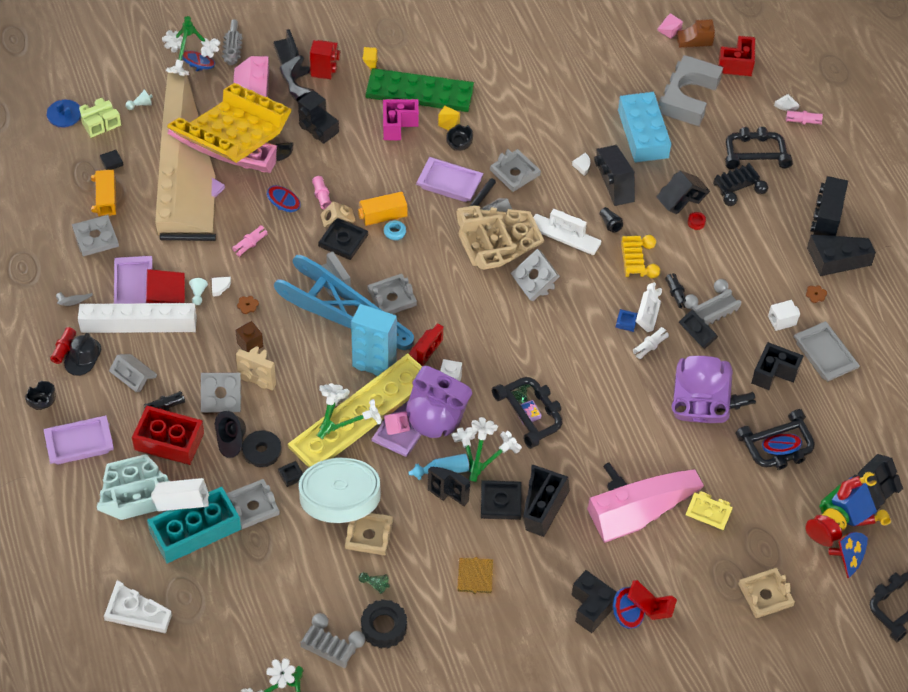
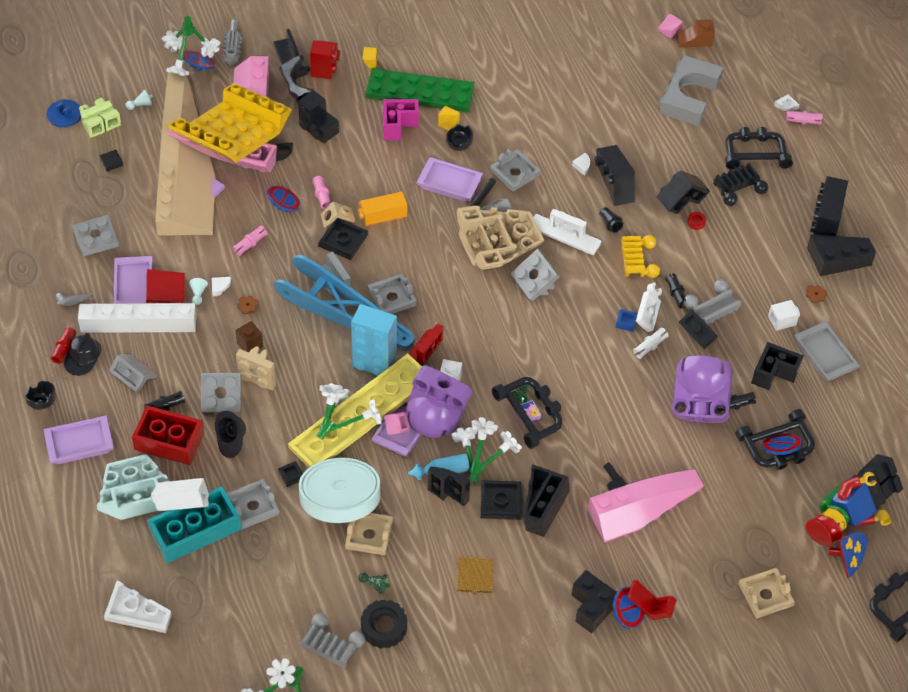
light orange brick [91,170,116,216] -> none
black bar [160,233,216,241] -> none
black tile [242,430,282,467] -> none
medium azure piece [384,220,406,240] -> none
medium azure brick [618,92,671,163] -> none
light yellow bracket [686,491,733,531] -> none
red brick [718,36,755,77] -> none

